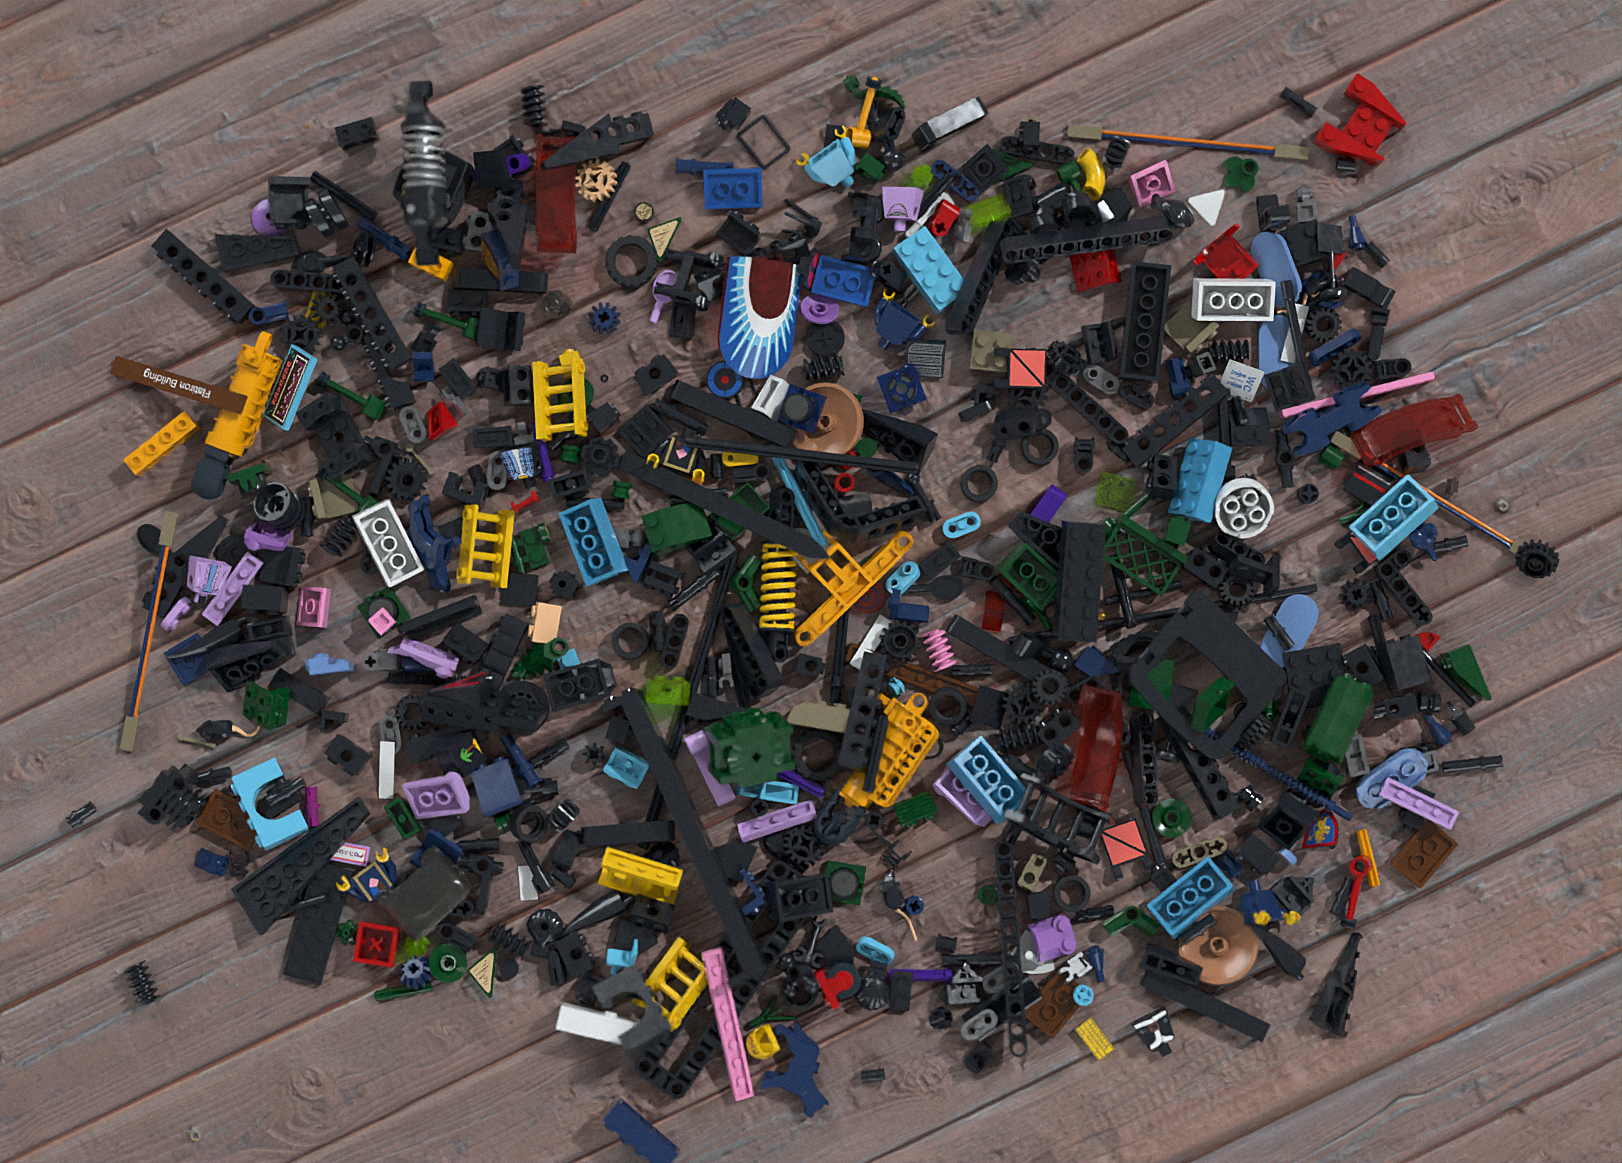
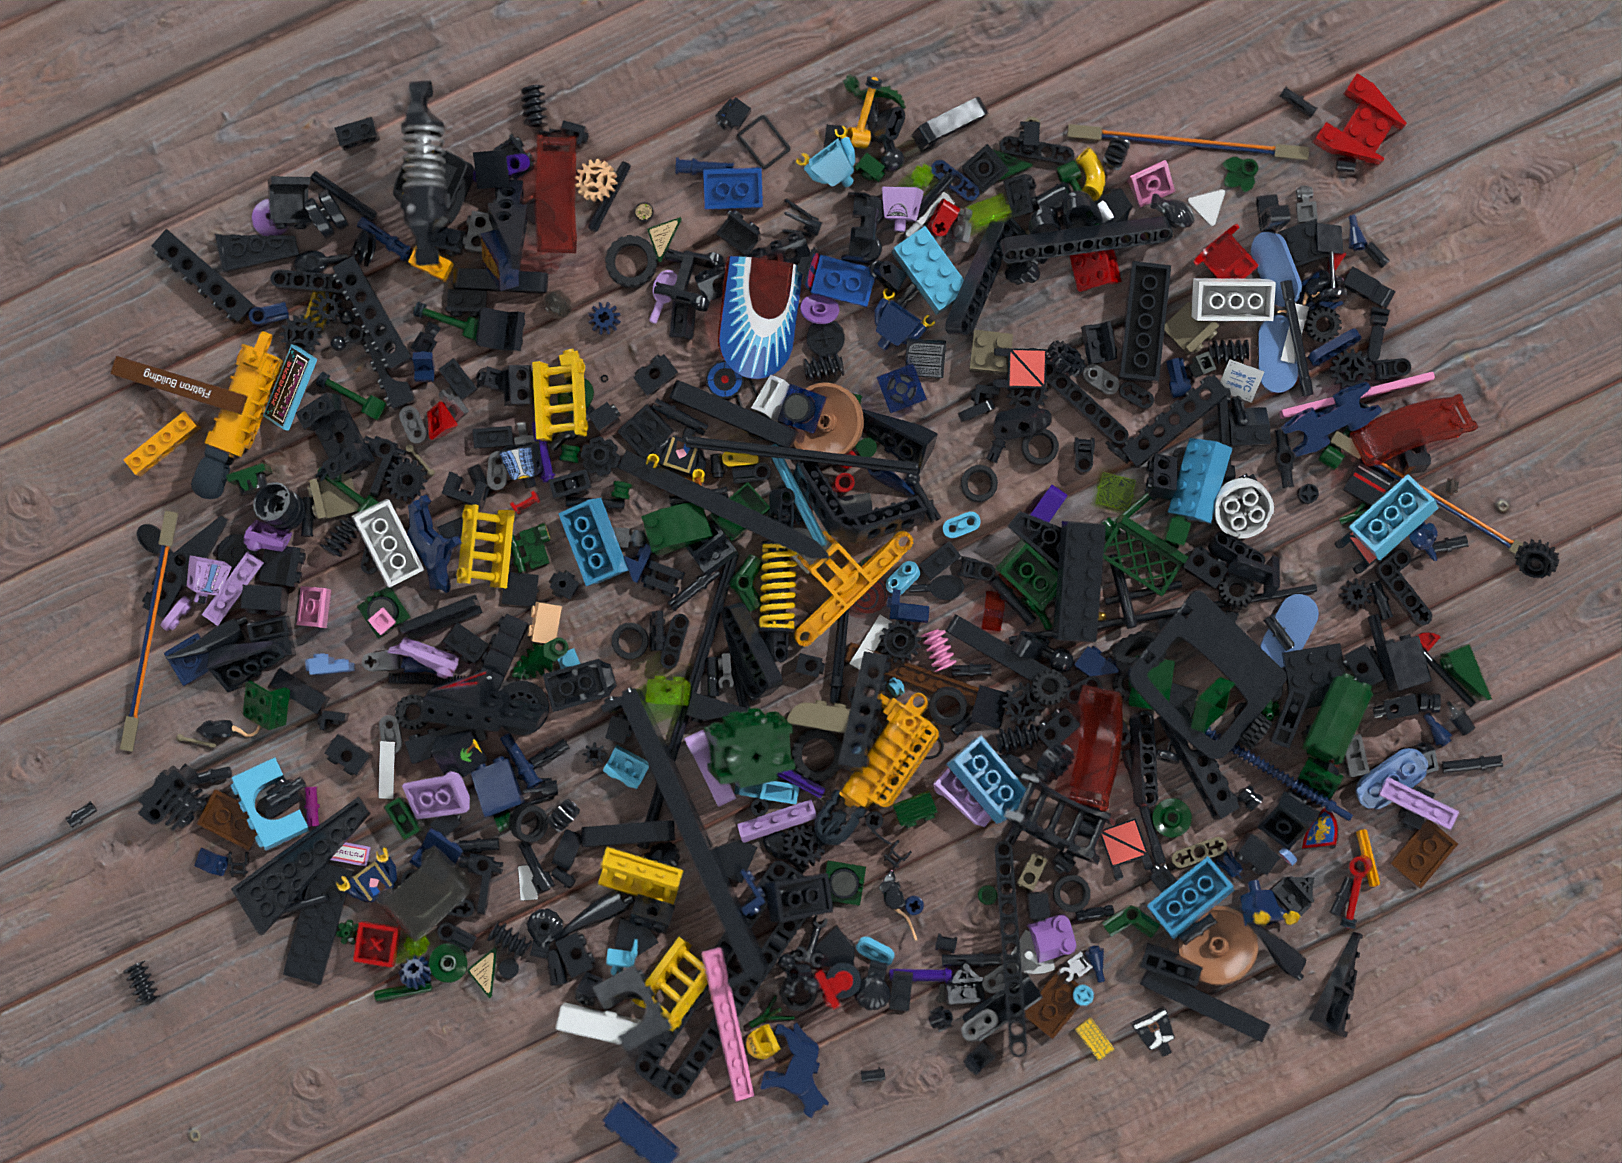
black brick [540,111,654,172] -> none
black axle [862,716,889,793] -> none
black slope [1264,362,1316,412] -> none

